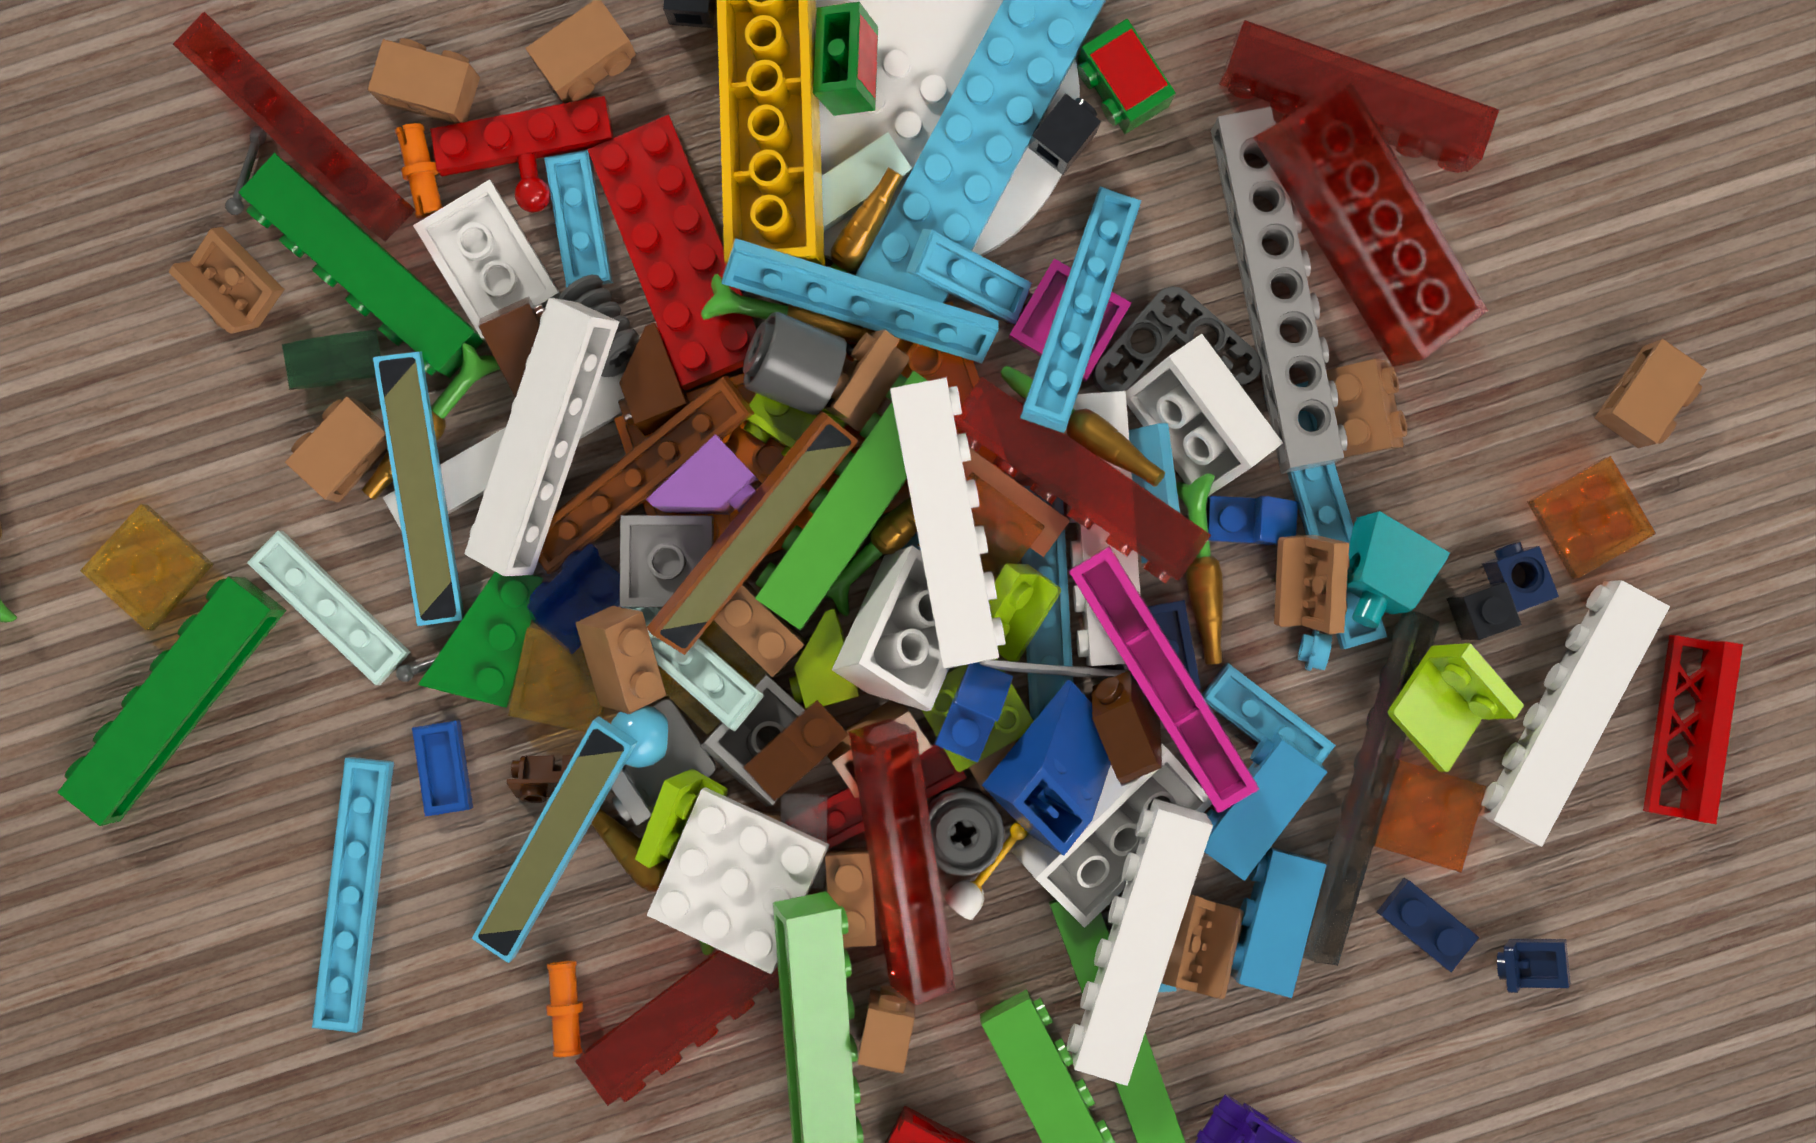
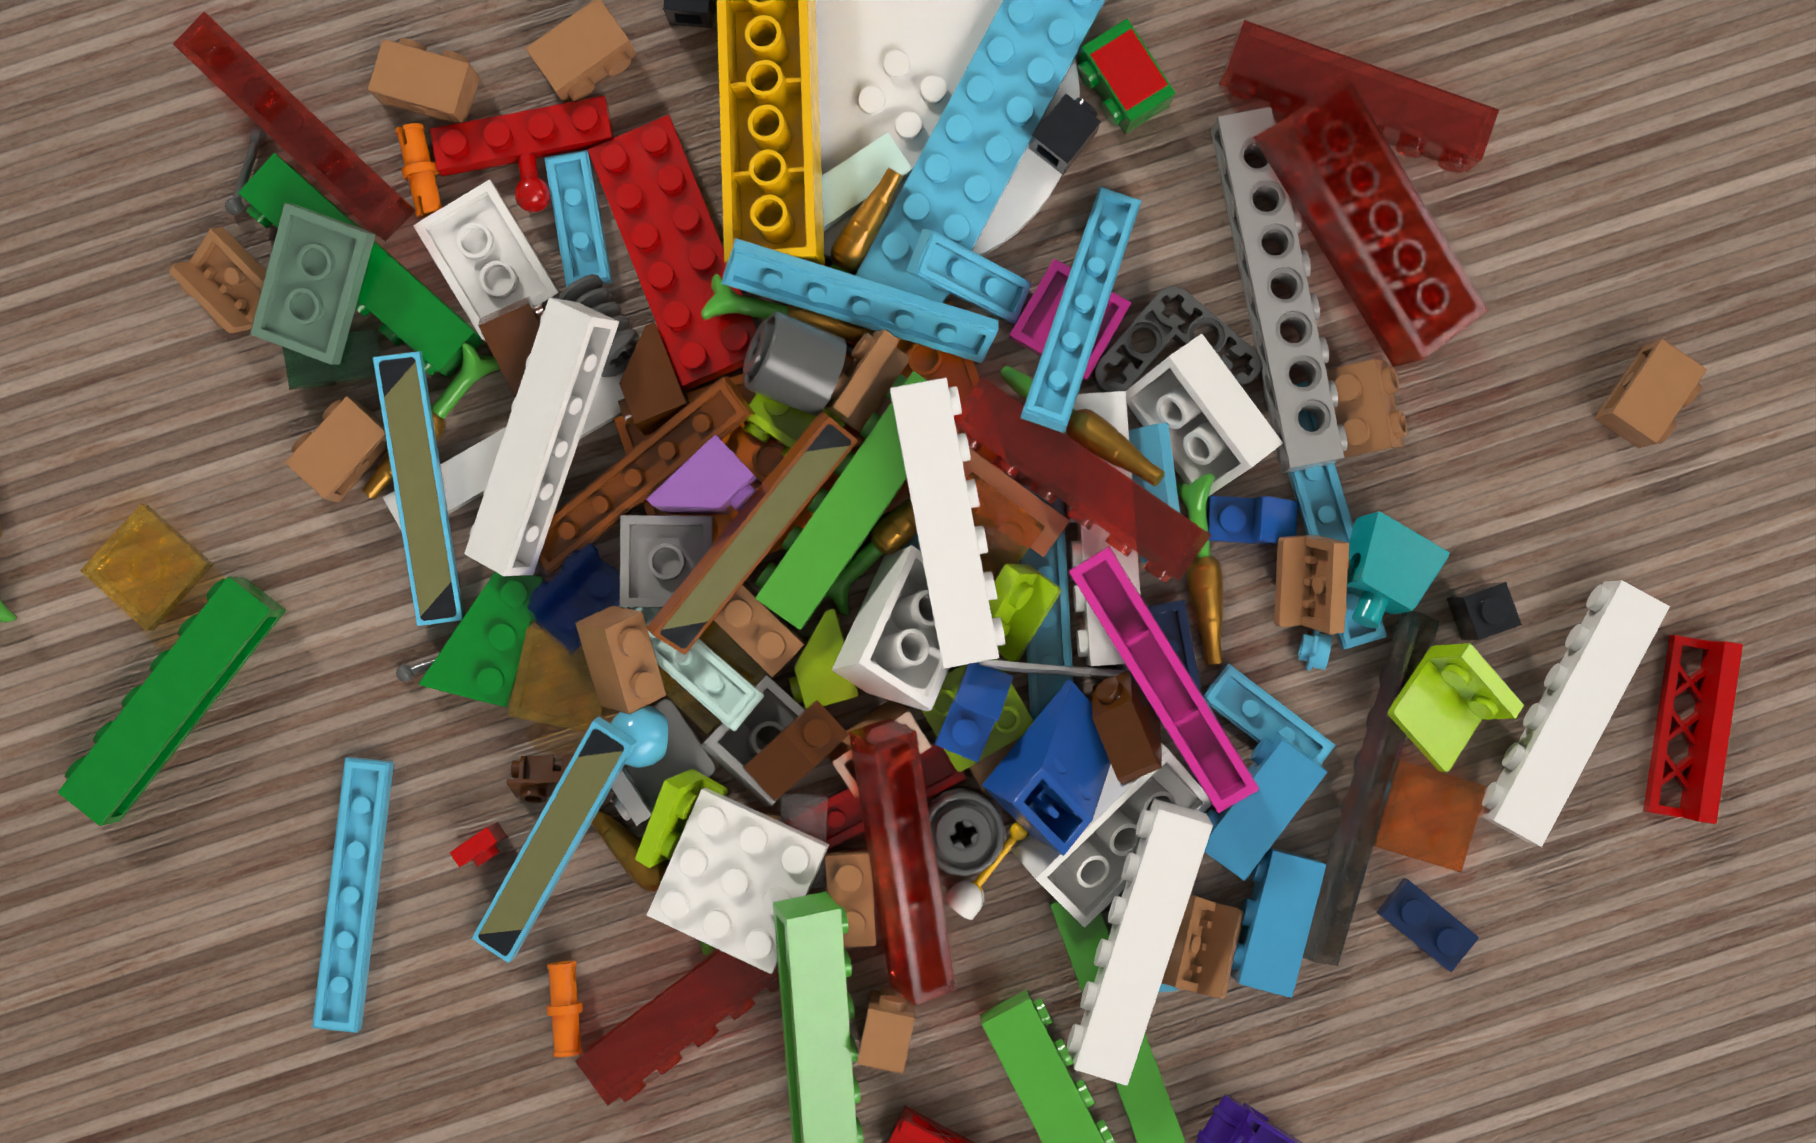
light aqua tile [247,530,411,685] -> none
blue tile [412,720,473,817] -> none
green brick [813,1,878,116] -> none
dark blue brick [1482,542,1559,612] -> none
dark blue bracket [1497,939,1571,993] -> none
clear orange plate [1527,456,1656,579] -> none
none -> sand green plate [250,203,376,365]
none -> red plate [449,822,508,868]

